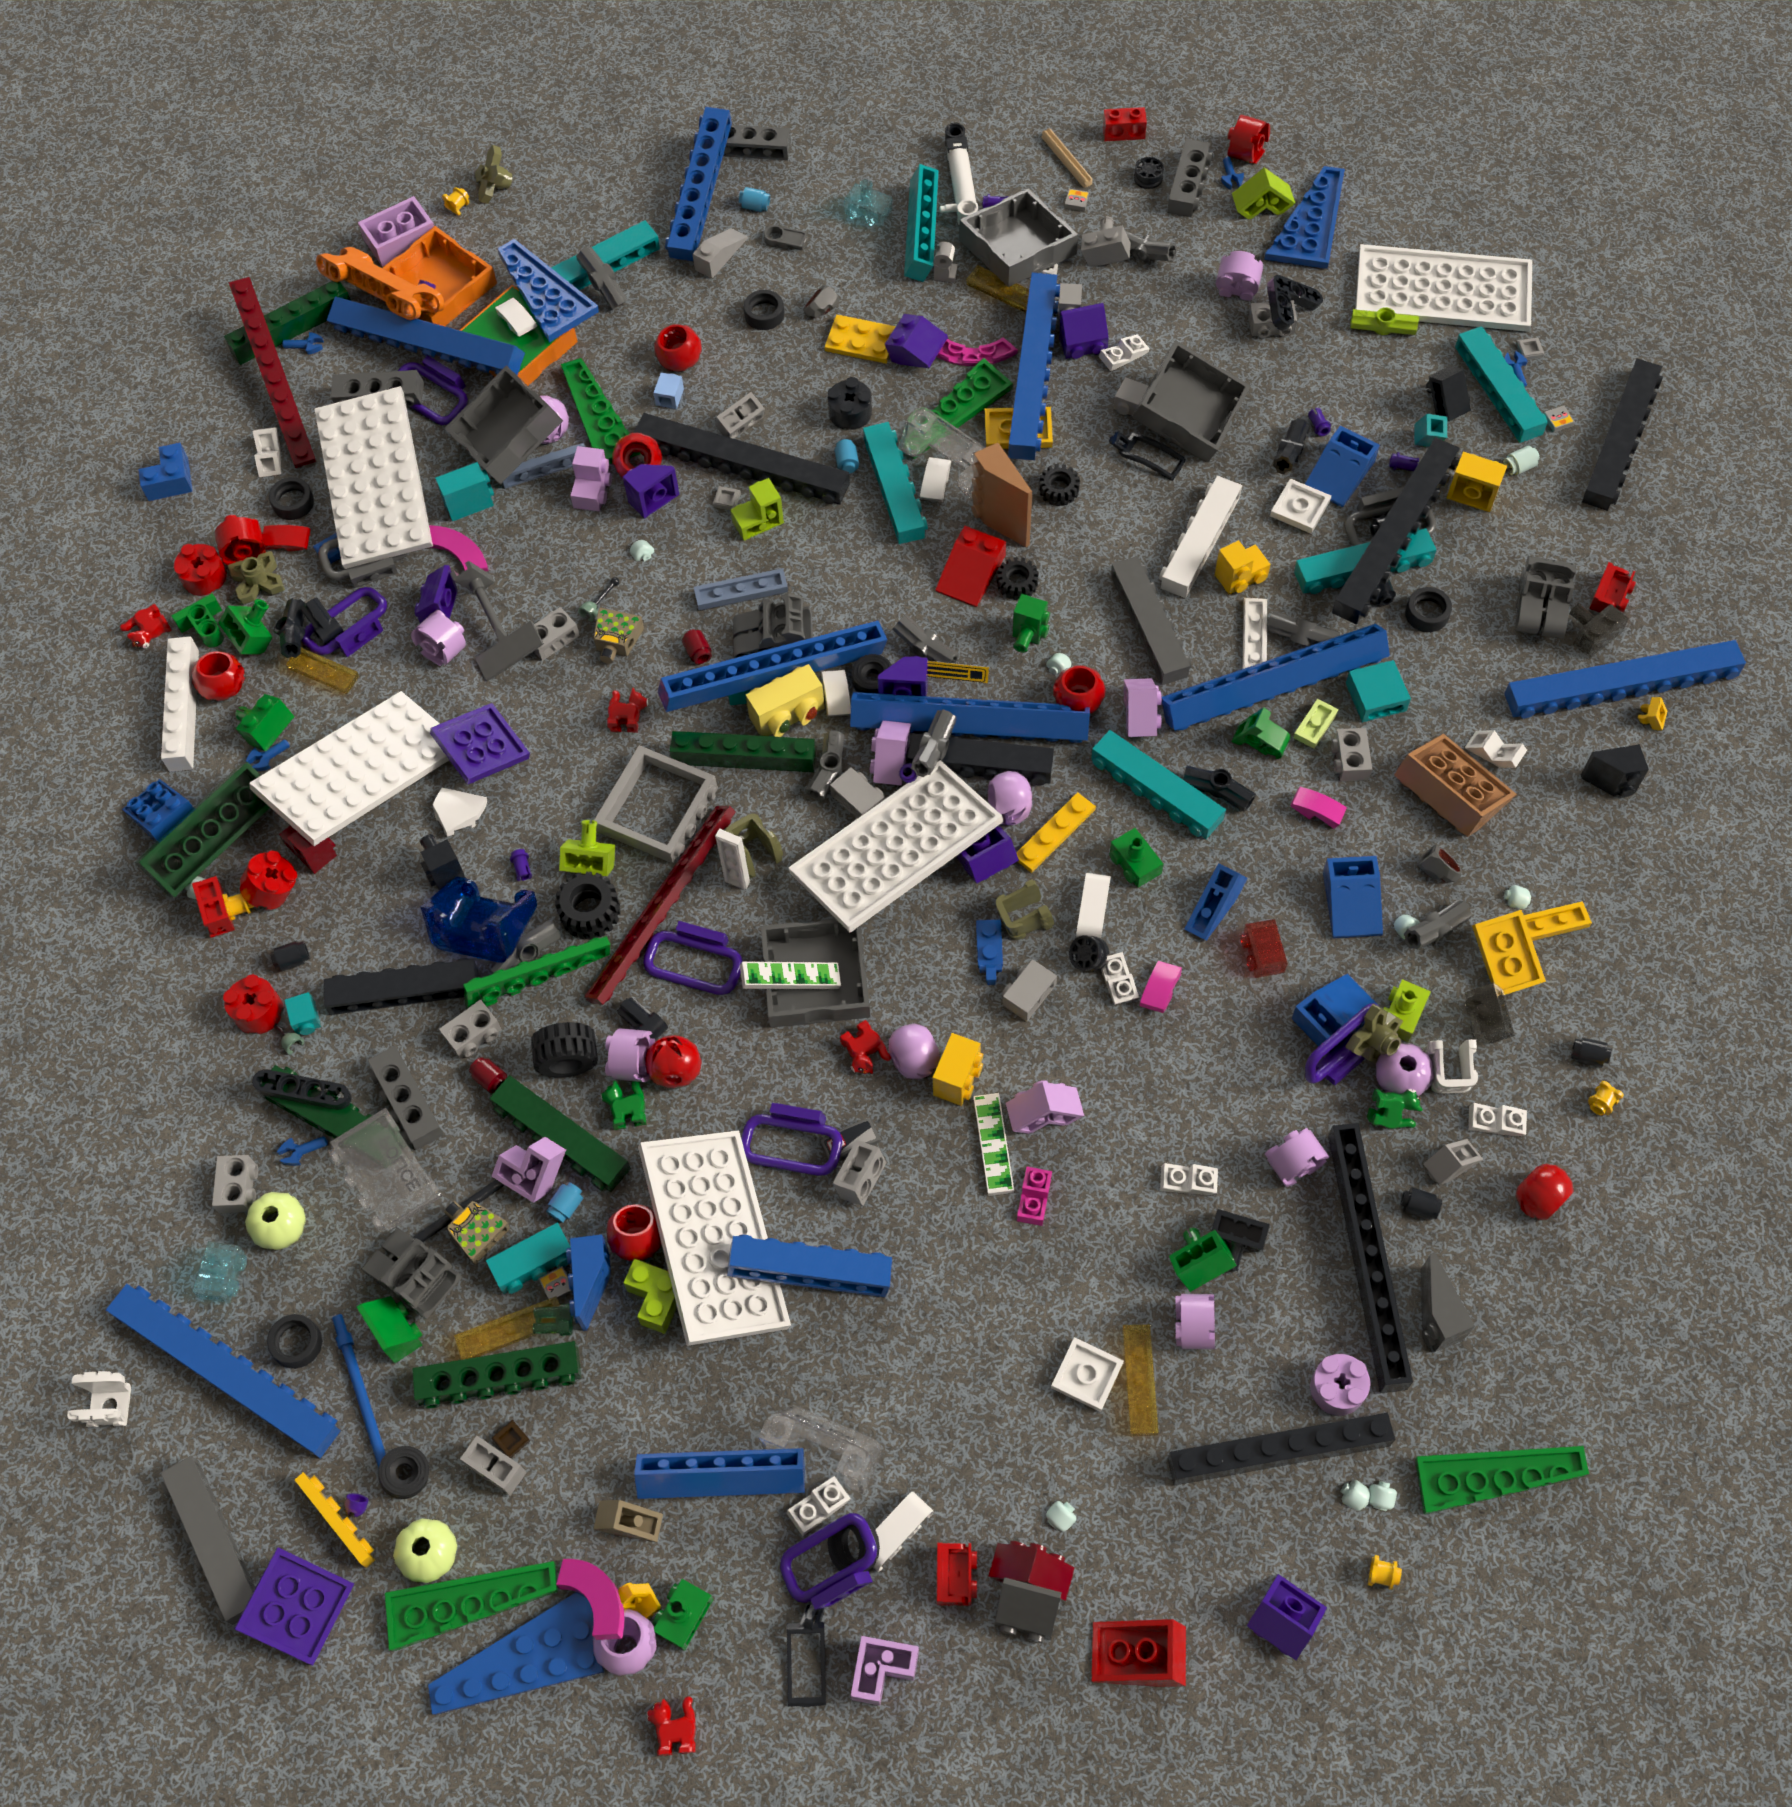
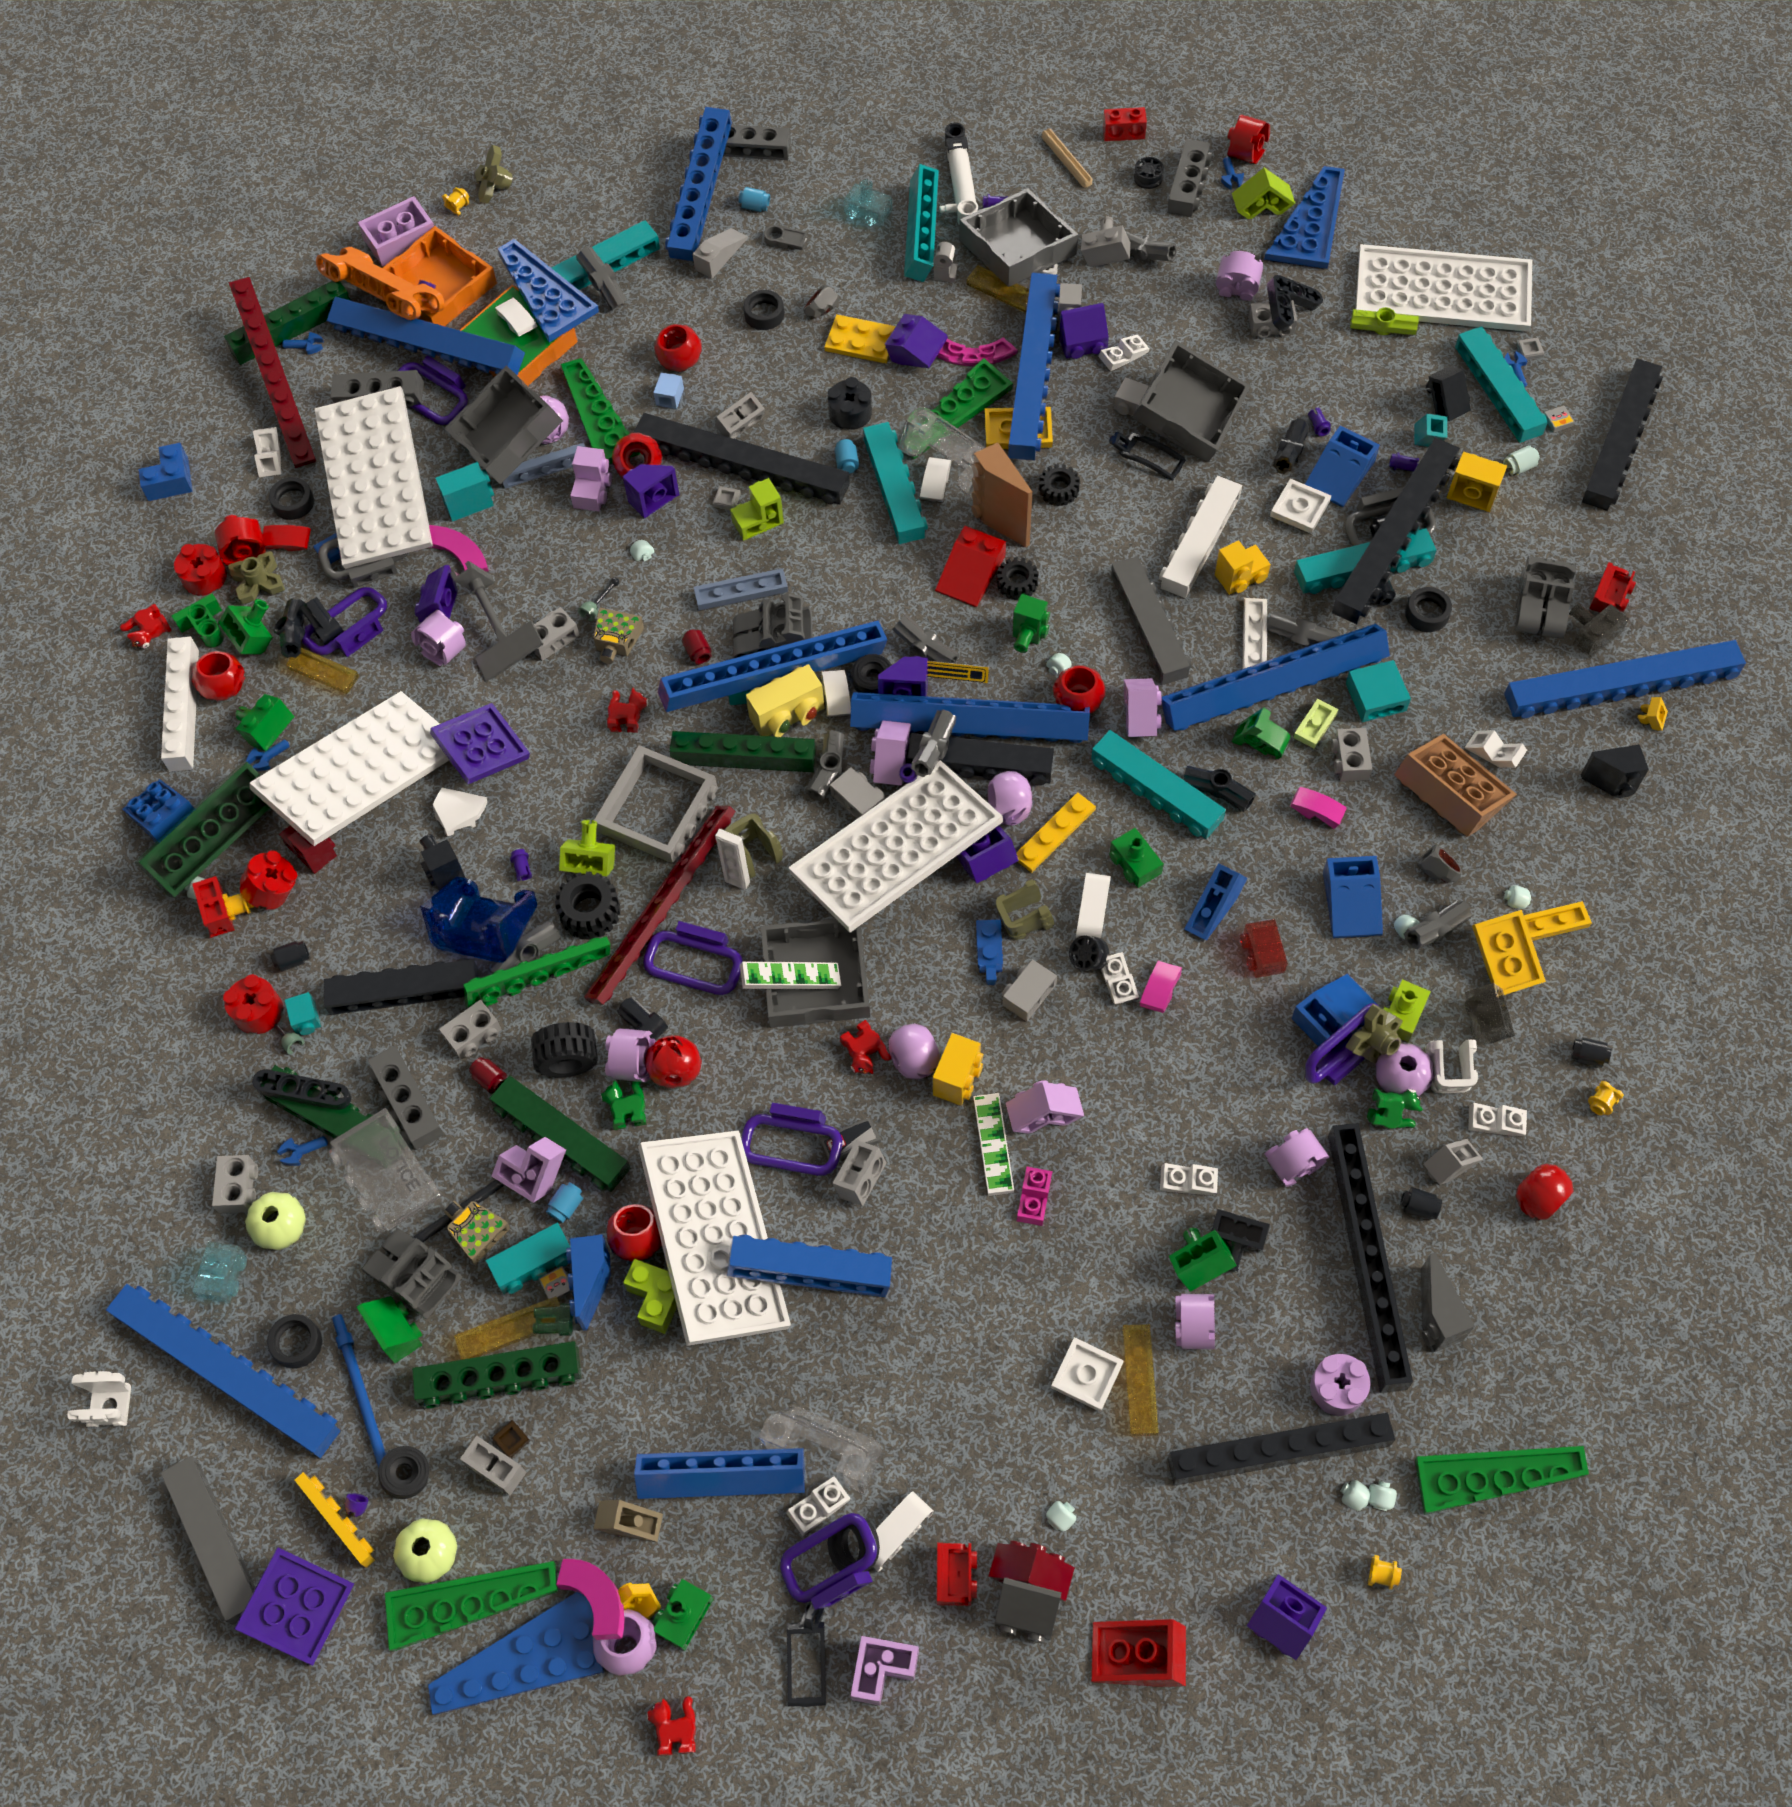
light grey tile [1065,189,1089,212] -> none

